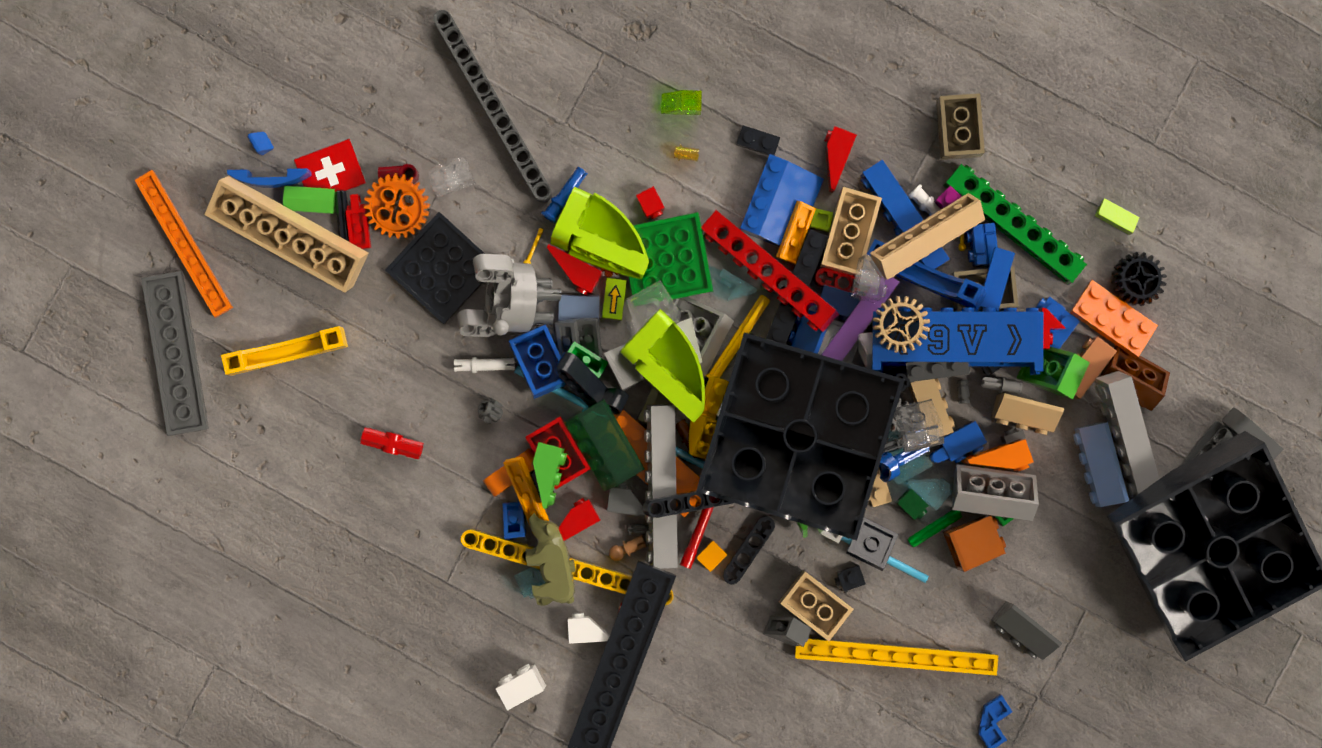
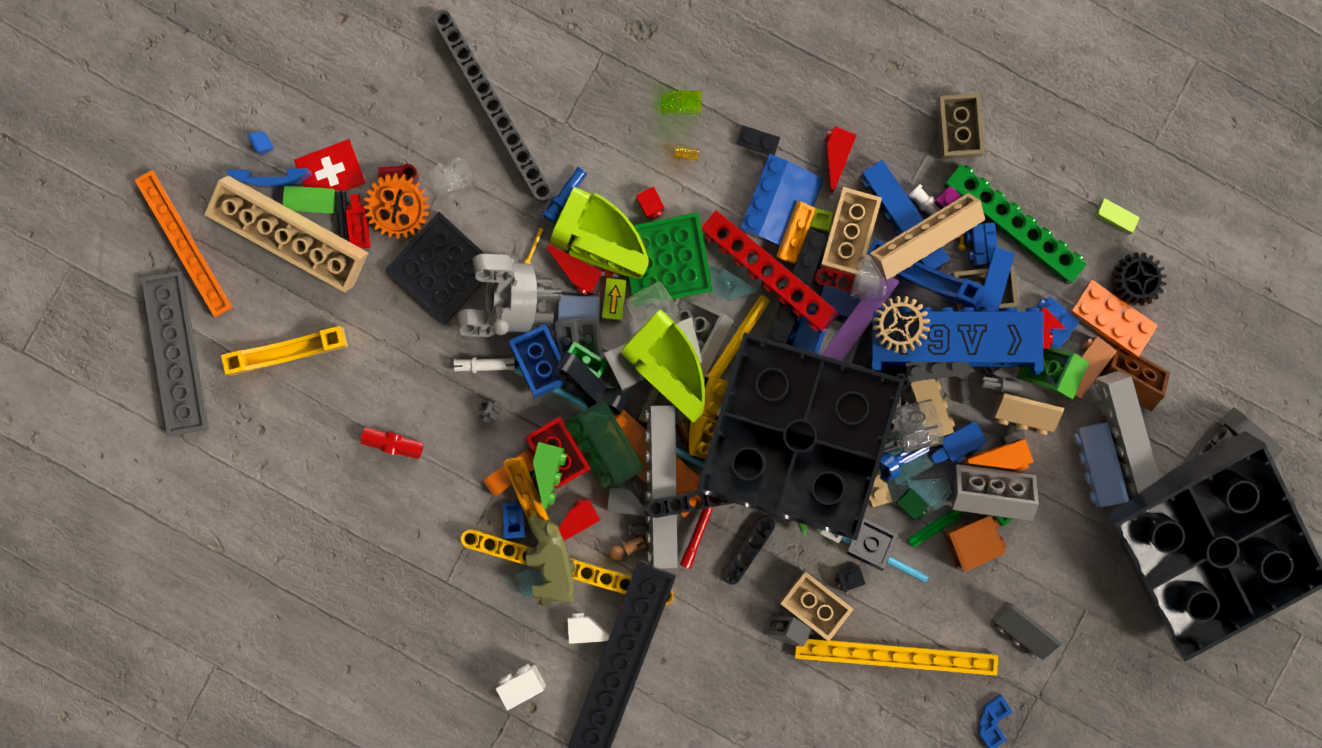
light orange panel [697,540,727,572] -> none
white slope [858,332,873,370] -> none

